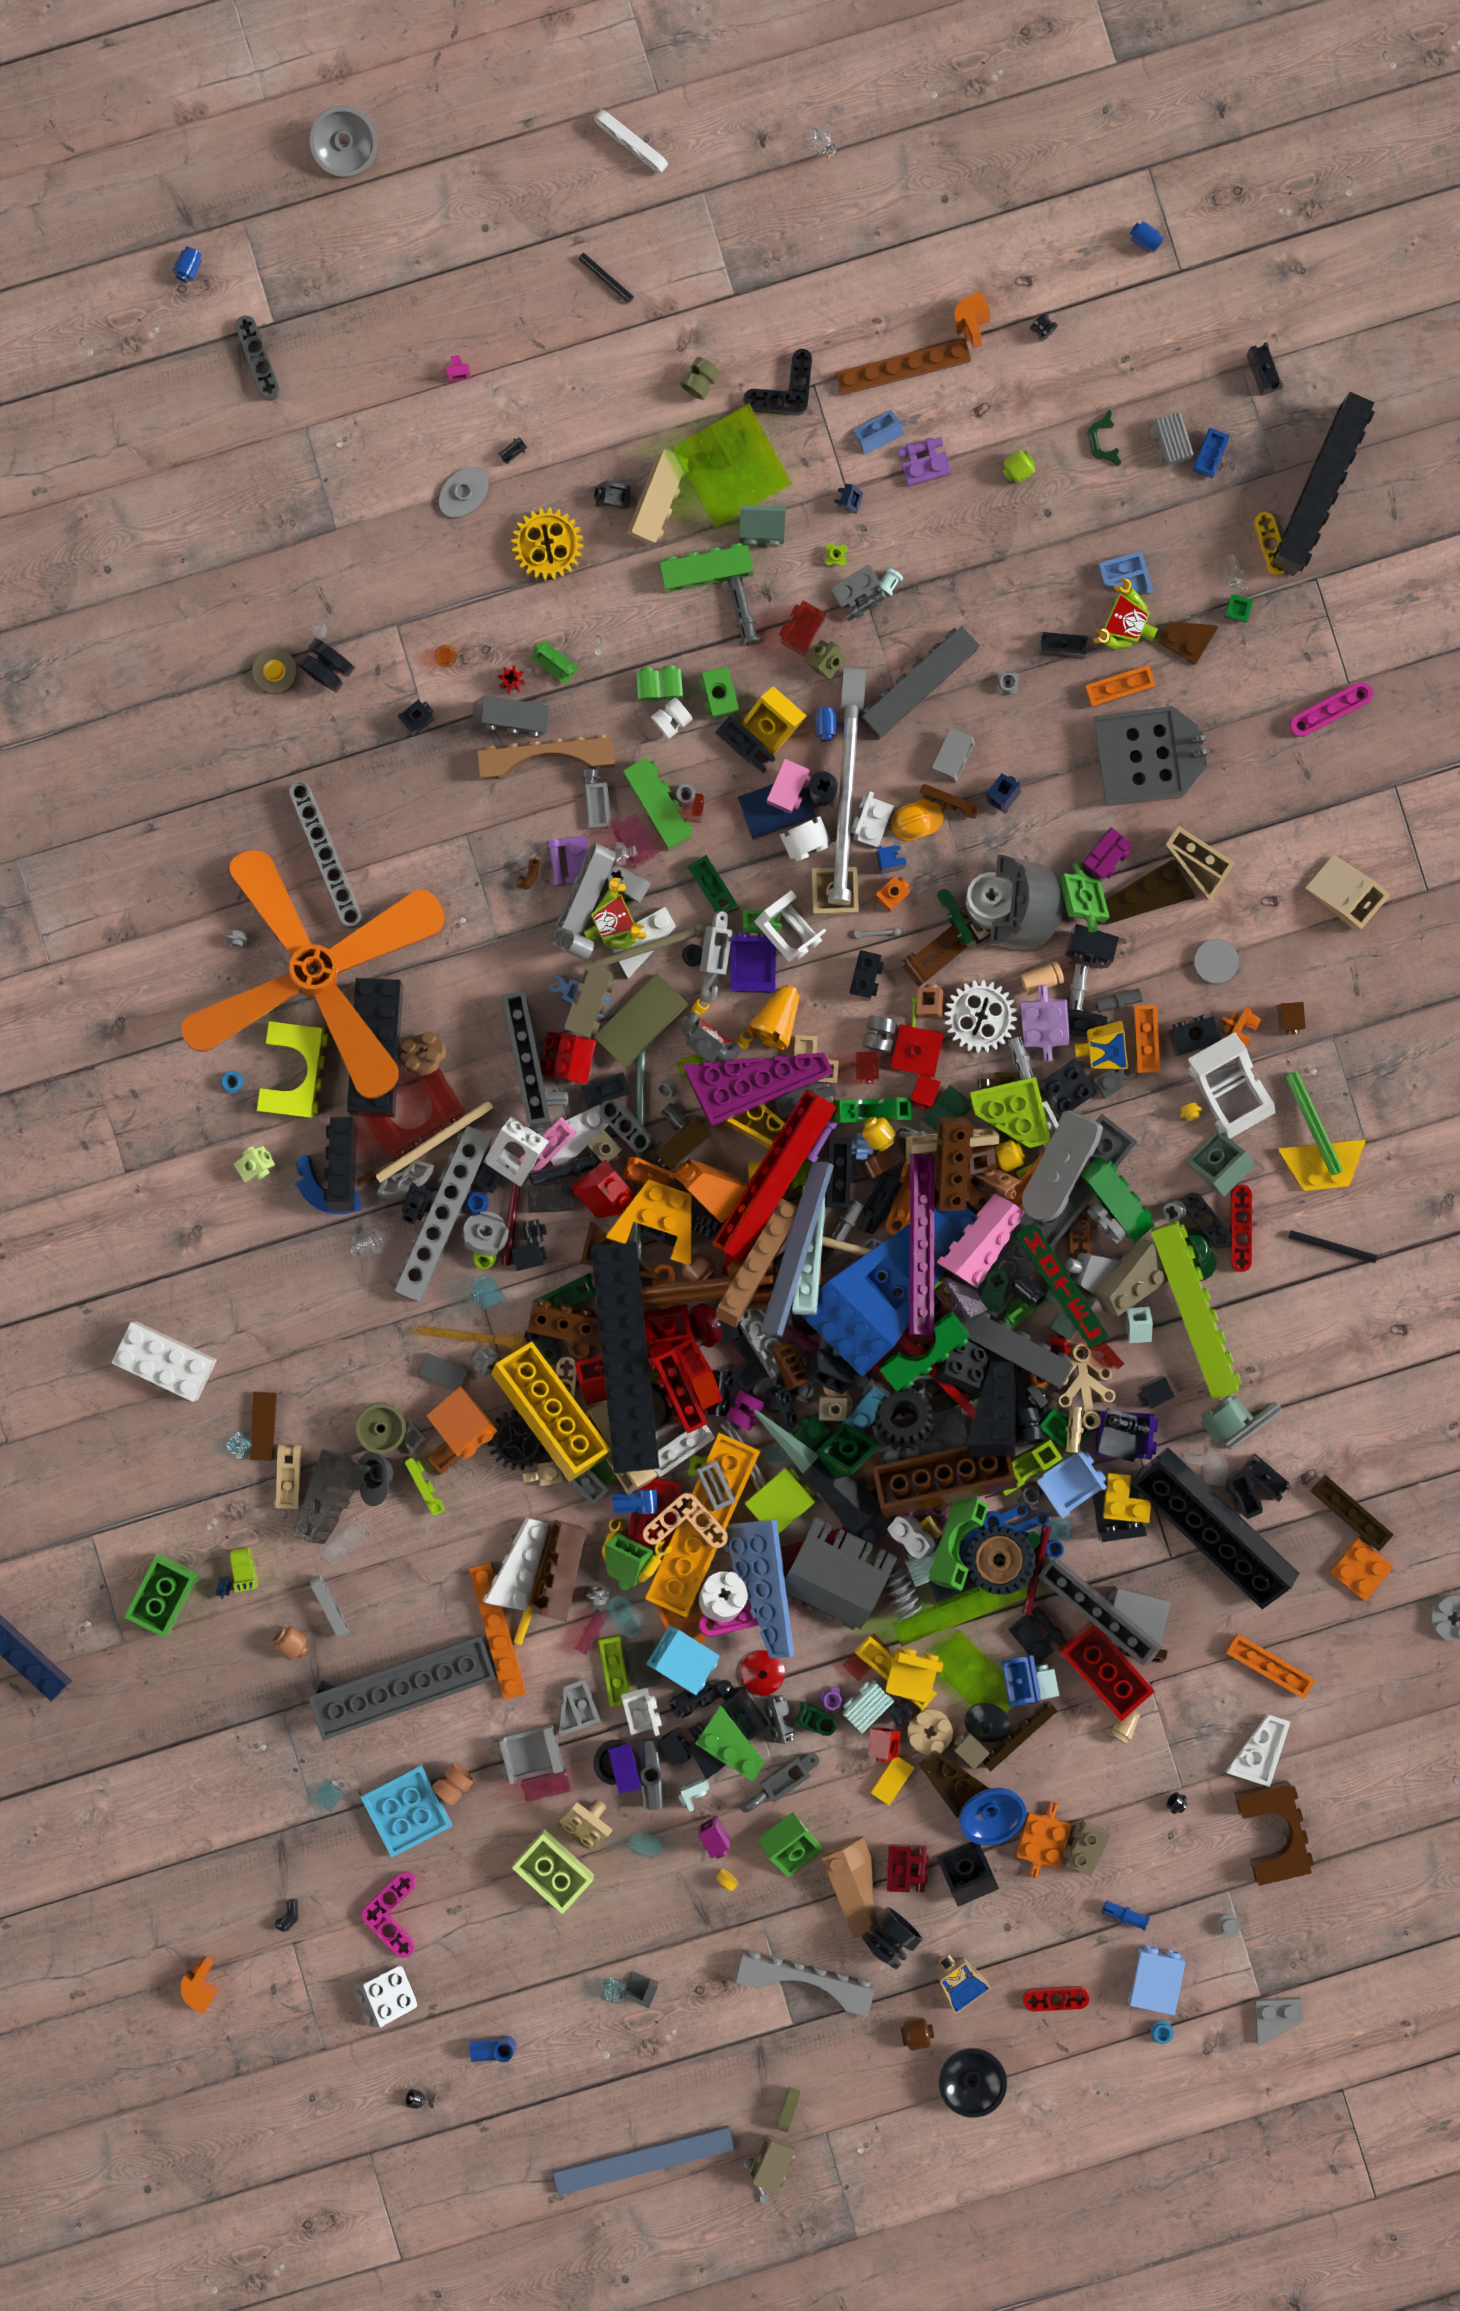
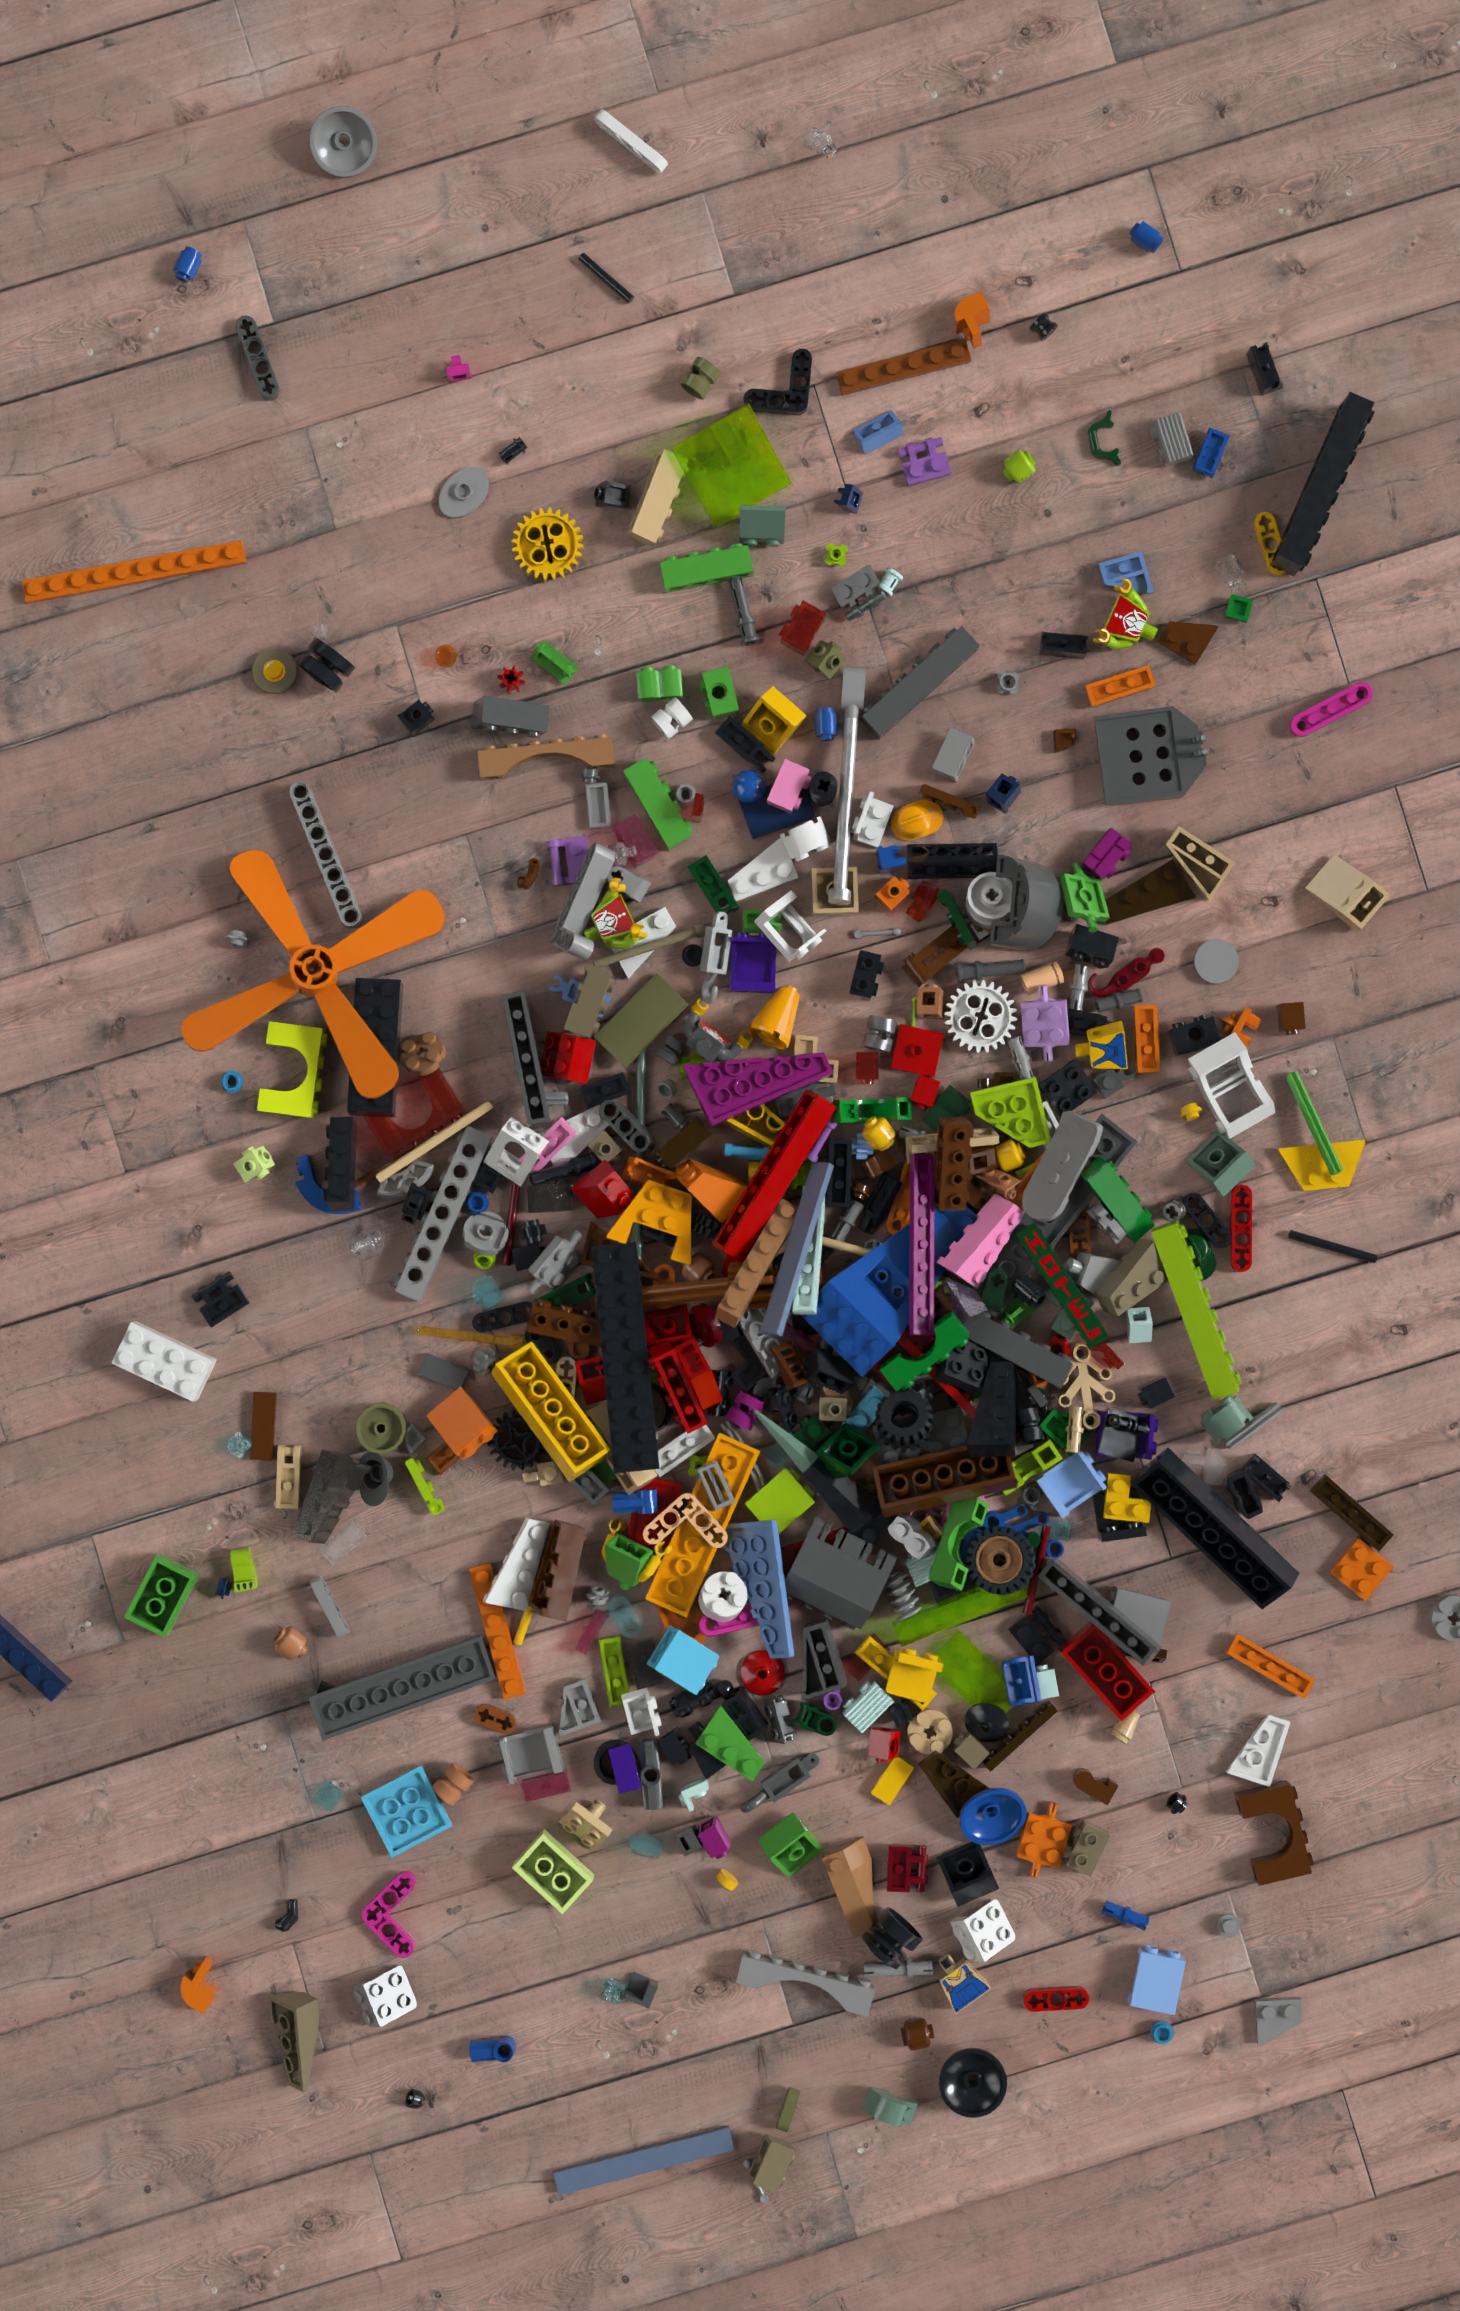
none -> orange plate [22,540,247,604]
none -> black plate [191,1271,250,1328]
none -> dark tan wedge [268,1992,320,2093]
none -> black beam [472,1301,532,1333]
none -> dark orange beam [474,1704,517,1734]
none -> light grey plate [527,1230,583,1294]
none -> dark grey wheel [656,1035,687,1066]
none -> black plate [674,1825,703,1857]
none -> dark azure plate [724,1143,770,1161]
none -> white wing [728,838,798,902]
none -> blue hair [731,770,766,804]
none -> dark grey wedge [802,1618,848,1700]
none -> reddish brown plate [850,1182,870,1201]
none -> sand green brick [862,2087,918,2127]
none -> light grey pin [864,1959,933,1978]
none -> clear red plate [906,880,941,922]
none -> black fence [907,843,998,879]
none -> white bracket [950,1899,1015,1962]
none -> dark grey pin [955,959,1025,982]
none -> reddish brown tile [1053,729,1076,753]
none -> reddish brown leg [1073,1768,1119,1806]
none -> dark red piece [1088,948,1165,997]

